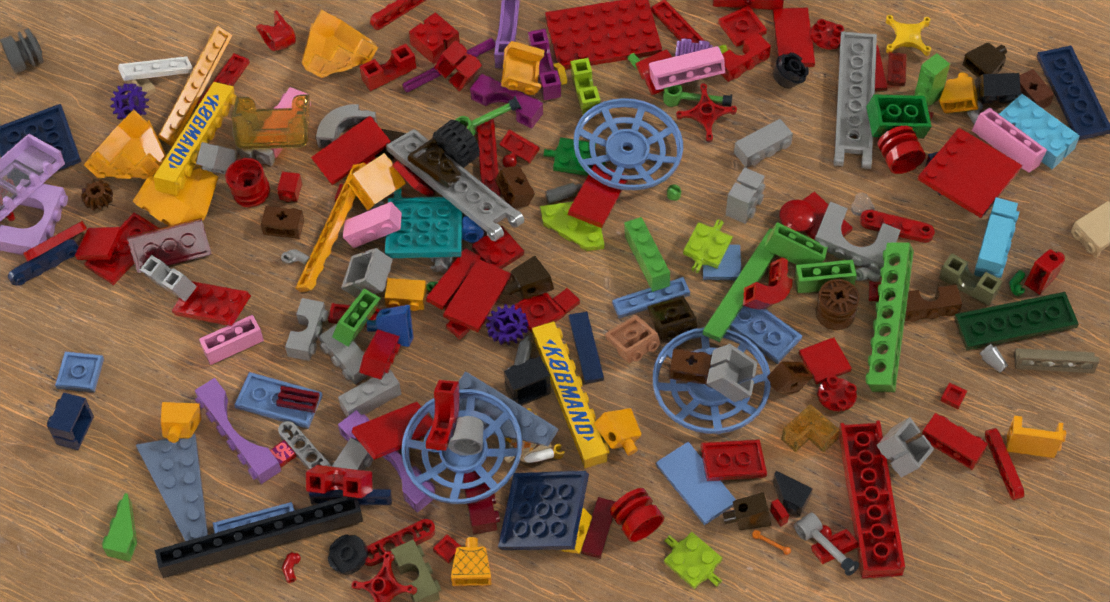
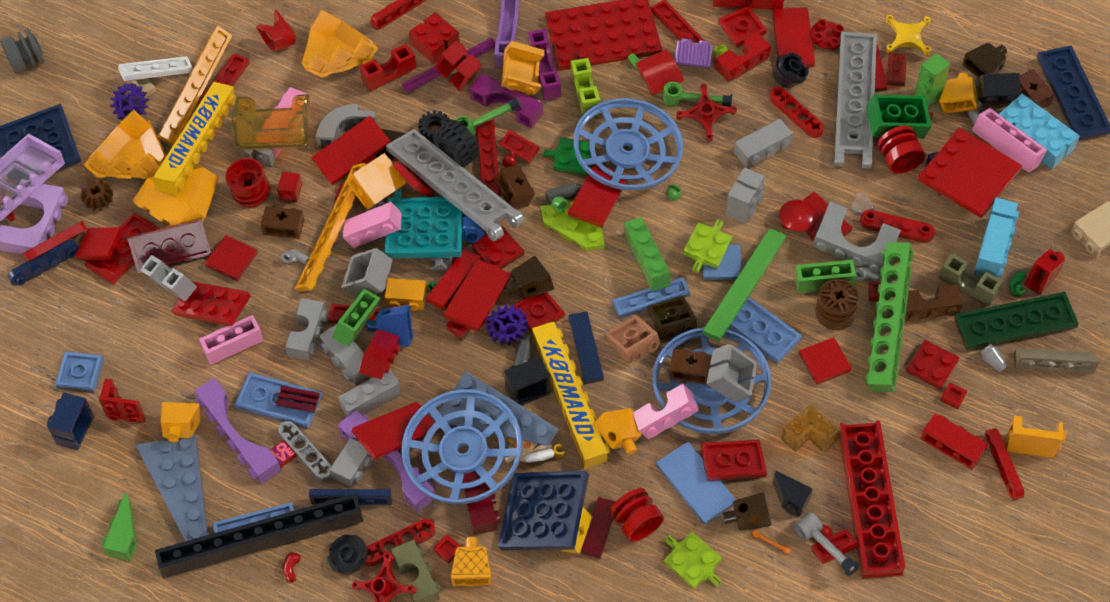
light grey brick [196,142,238,174] -> none
red arch [306,465,372,498] -> none
dark brown wing [408,137,461,188] -> none
red arch [426,380,459,451] -> none
light grey hat [448,416,484,456] -> none
yellow tile [553,63,568,85] -> none
red tile [553,288,580,315] -> none
bright pink brick [649,46,725,90] -> none
red arch [743,257,793,310] -> none
bright green brick [764,222,828,265] -> none
reddish brown brick [767,361,814,392] -> none
red tile [770,499,789,527] -> none
red dish [817,375,857,412] -> none
light grey piece [877,417,934,478] -> none
none -> red bracket [99,378,146,423]
none -> red tile [205,235,258,281]
none -> black tyre [418,110,450,144]
none -> bright green hinge [552,196,568,213]
none -> bright pink arch [633,384,699,439]
none -> red beam [769,86,824,138]
none -> red plate [906,340,960,390]

